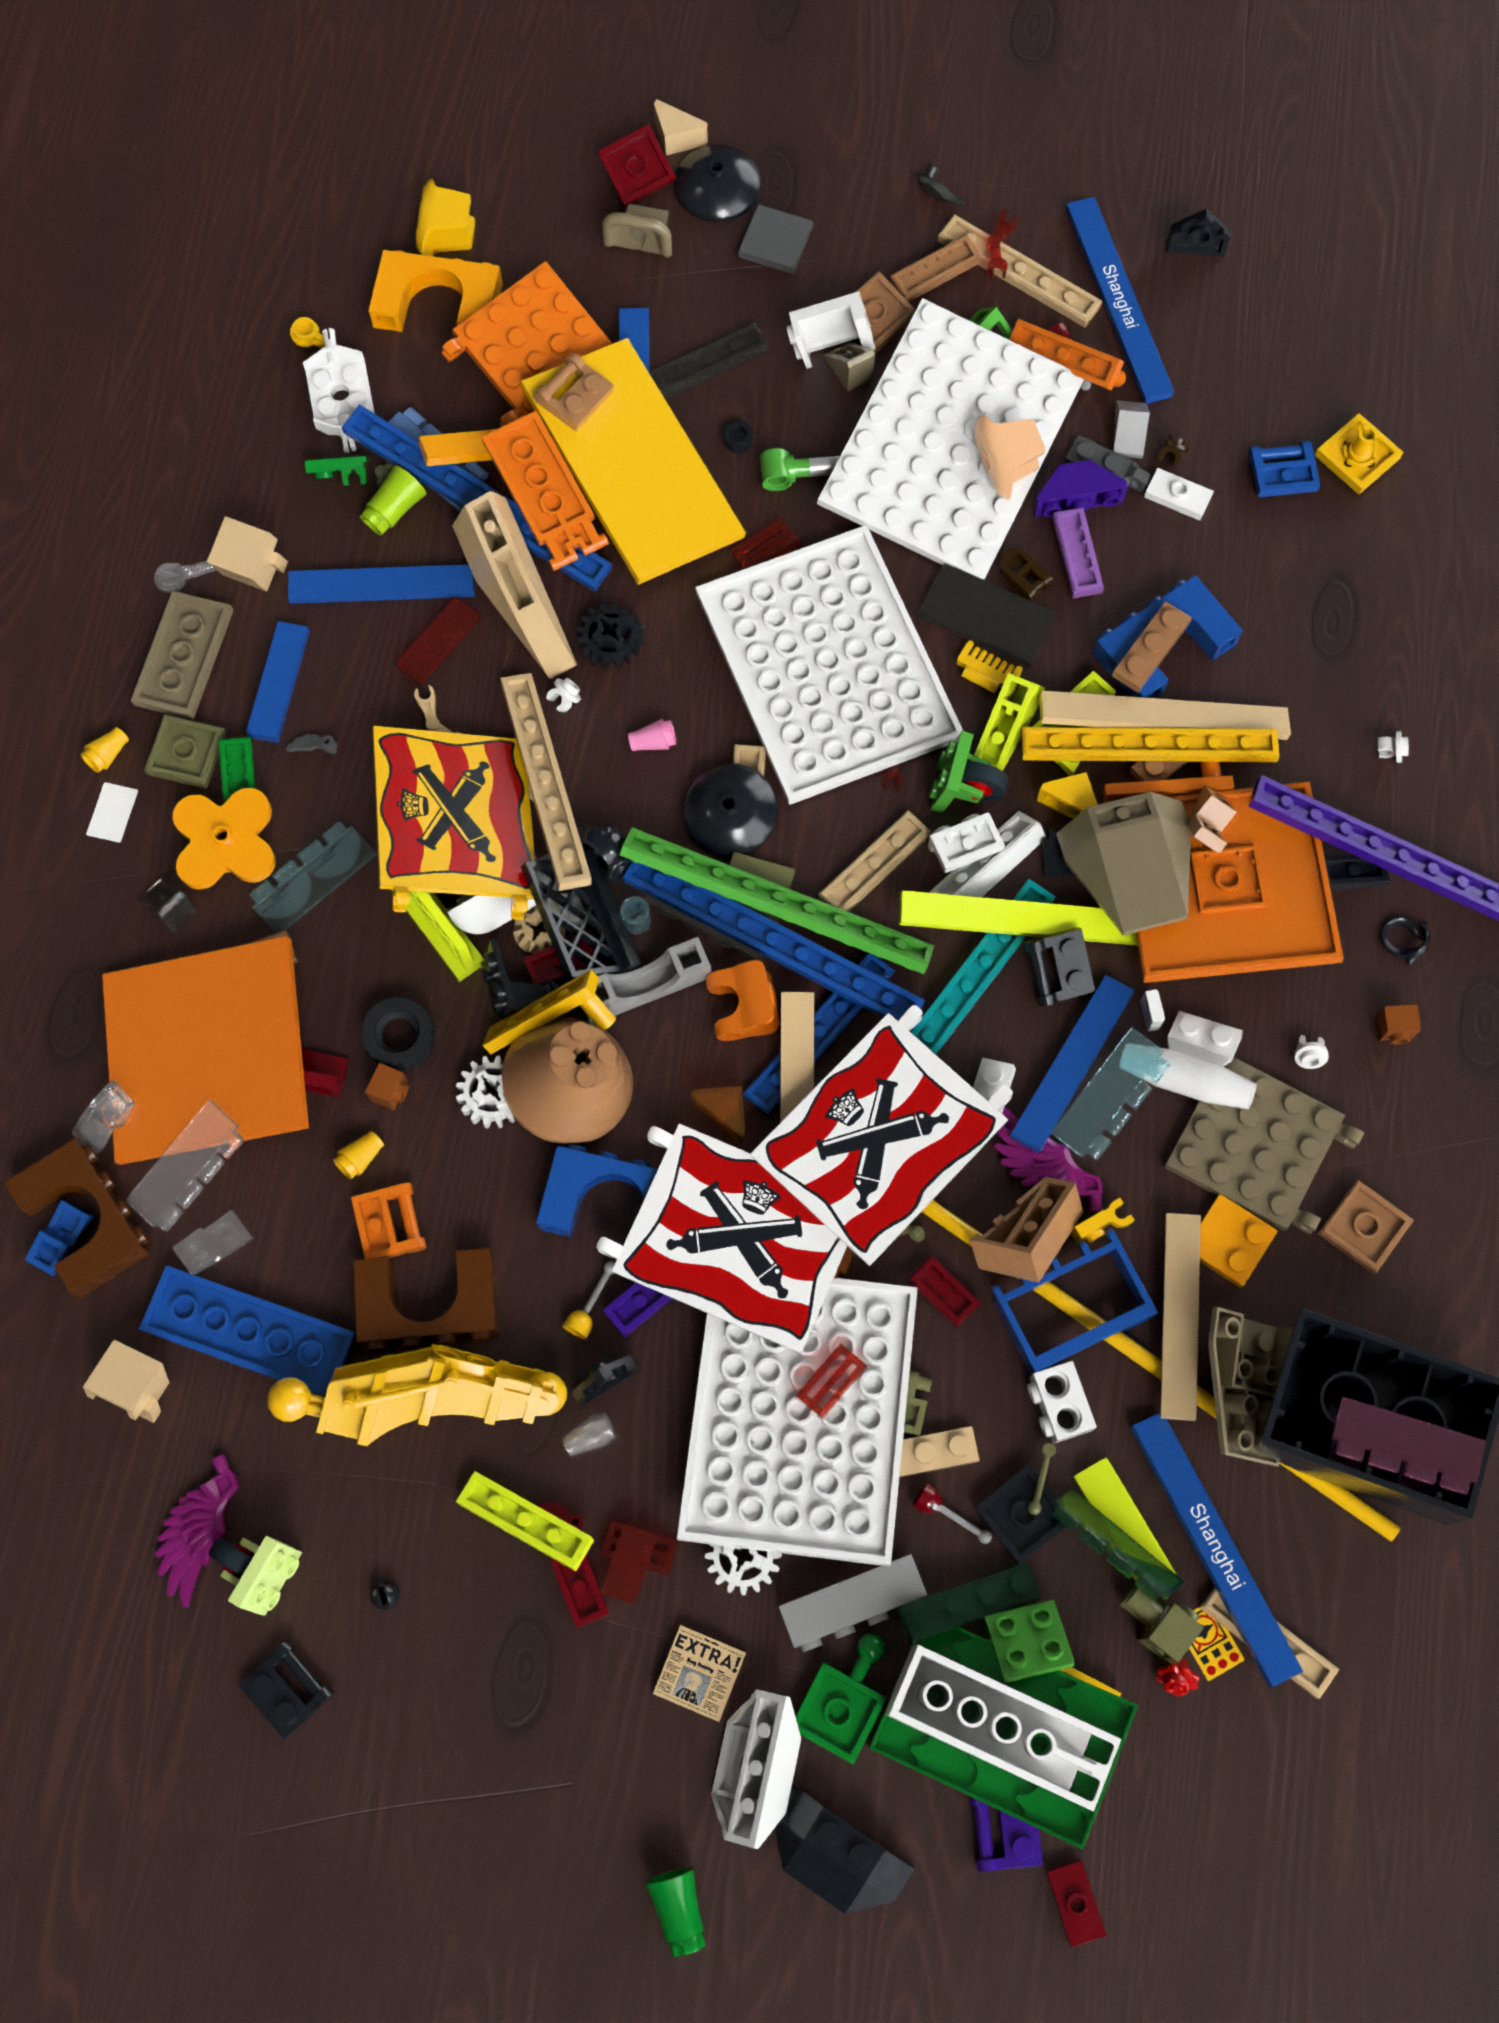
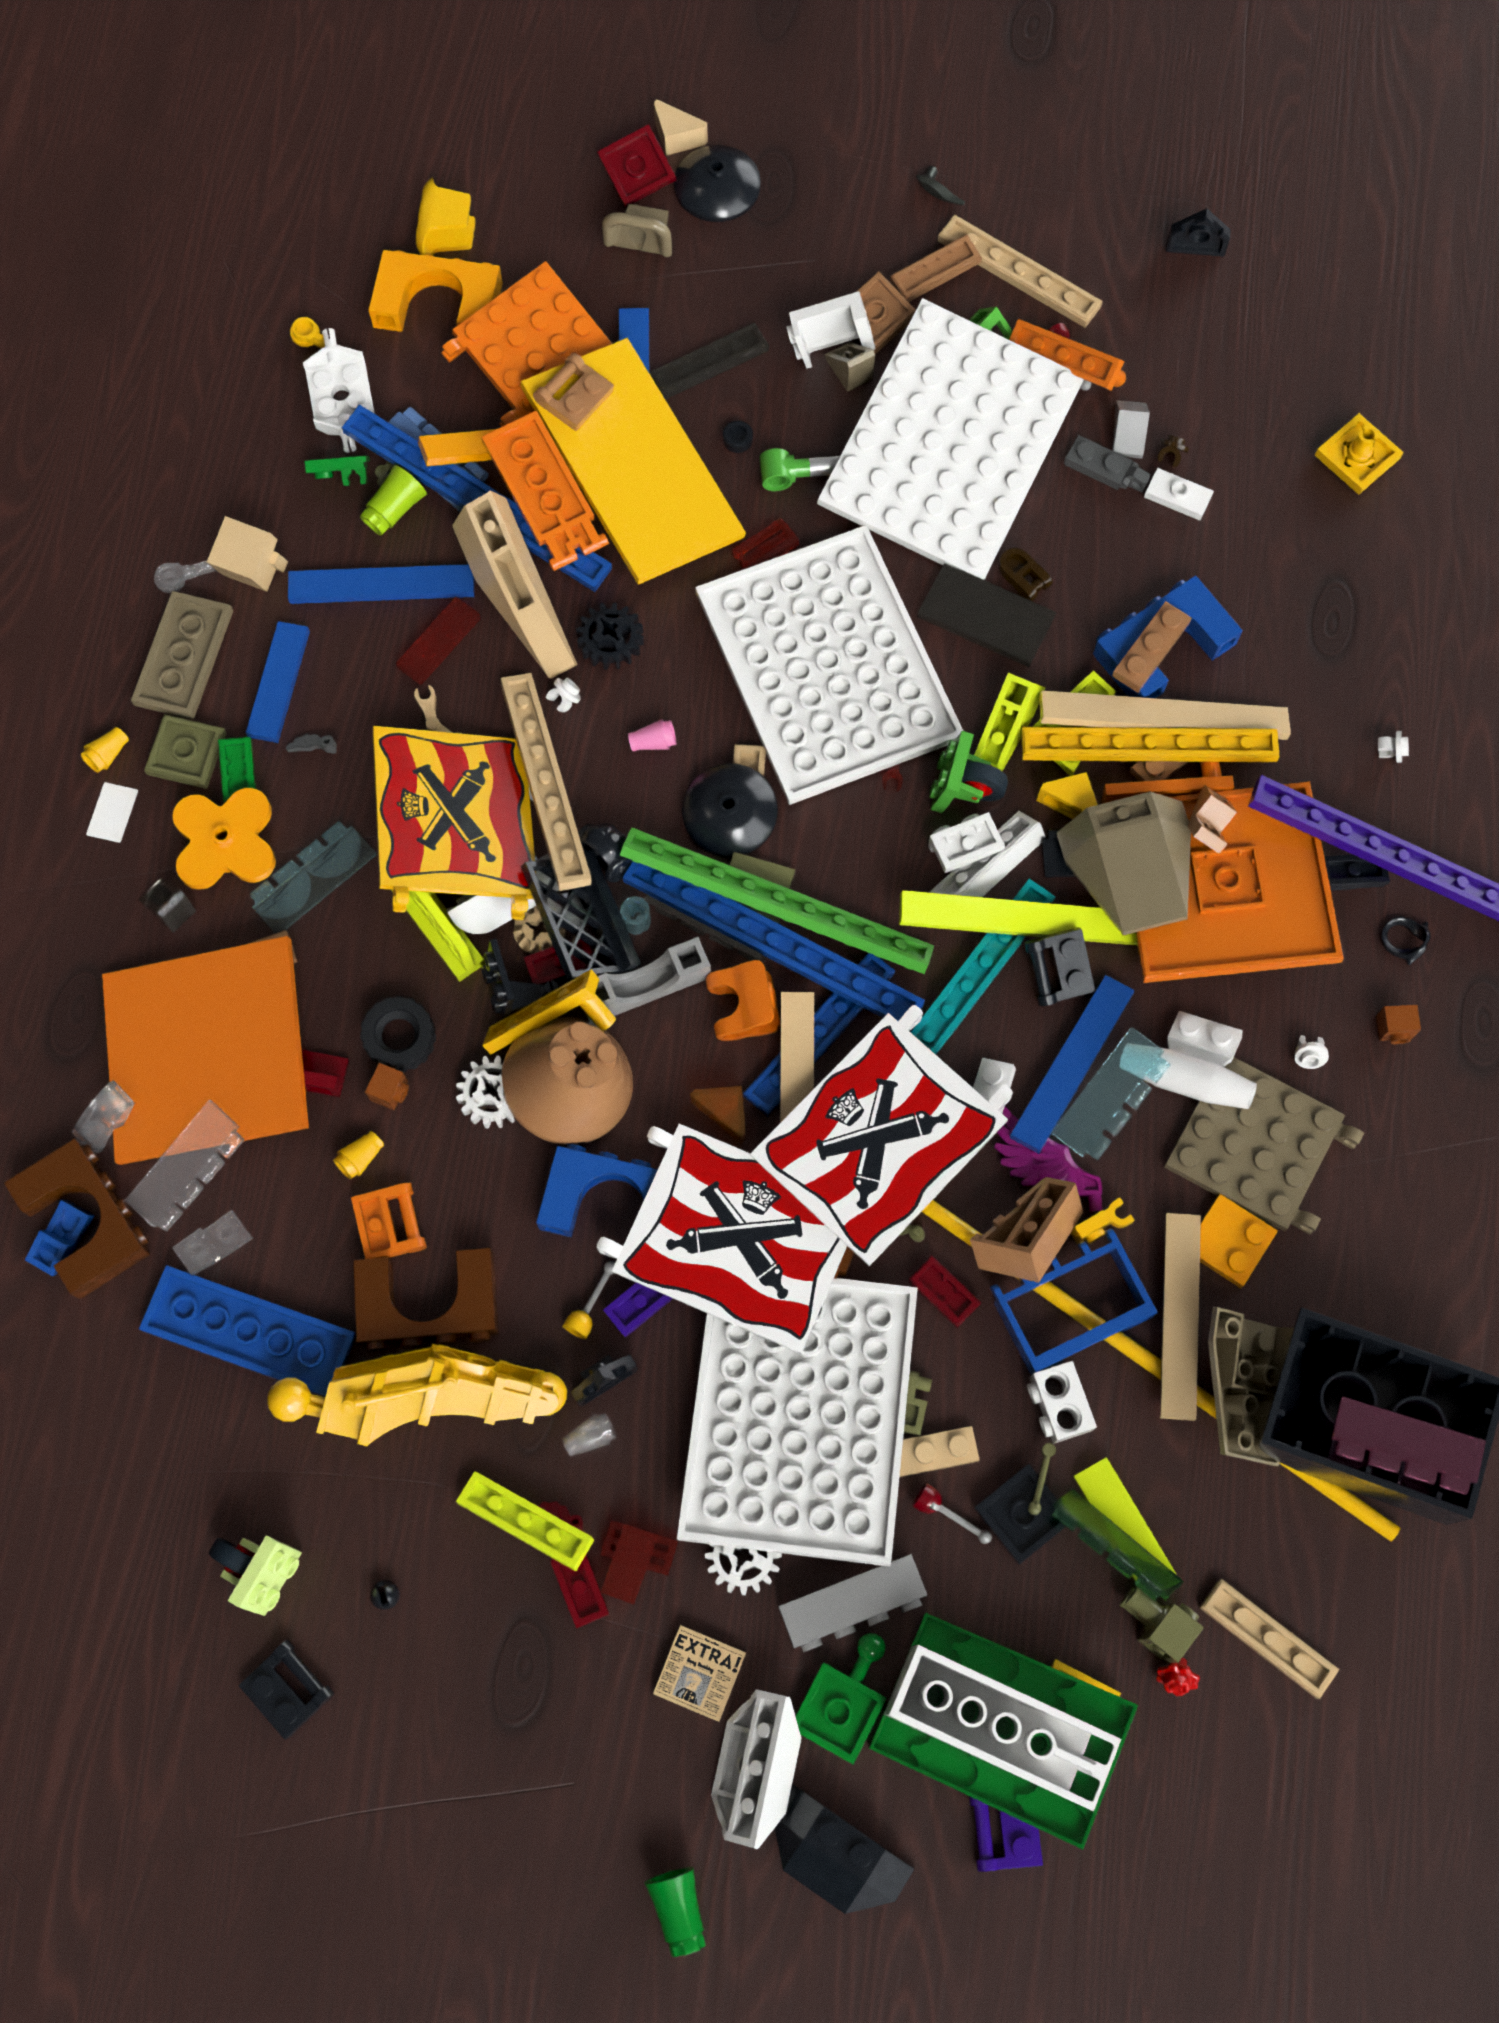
tan plate [83,1340,169,1423] -> none
magenta animal [155,1454,240,1608] -> none
dark grey tile [738,204,813,274] -> none
clear red tile [795,1343,867,1420] -> none
tan tile [818,810,931,912] -> none
clear green plate [897,1563,1042,1644] -> none
yellow piece [956,641,1023,694] -> none
light nougat piece [974,415,1046,500] -> none
bright green bracket [985,1600,1074,1683] -> none
clear red piece [987,210,1018,279] -> none
dark purple slope [1033,460,1128,518] -> none
dark red plate [1046,1860,1106,1948] -> none
medium lavender plate [1052,507,1104,599] -> none
blue tile [1066,197,1174,404] -> none
blue tile [1130,1413,1303,1689] -> none
white tile [1140,989,1165,1032] -> none
yellow sticker [1189,1607,1245,1681] -> none
blue plate [1248,441,1320,498] -> none
medium nougat plate [1317,1179,1414,1275] -> none

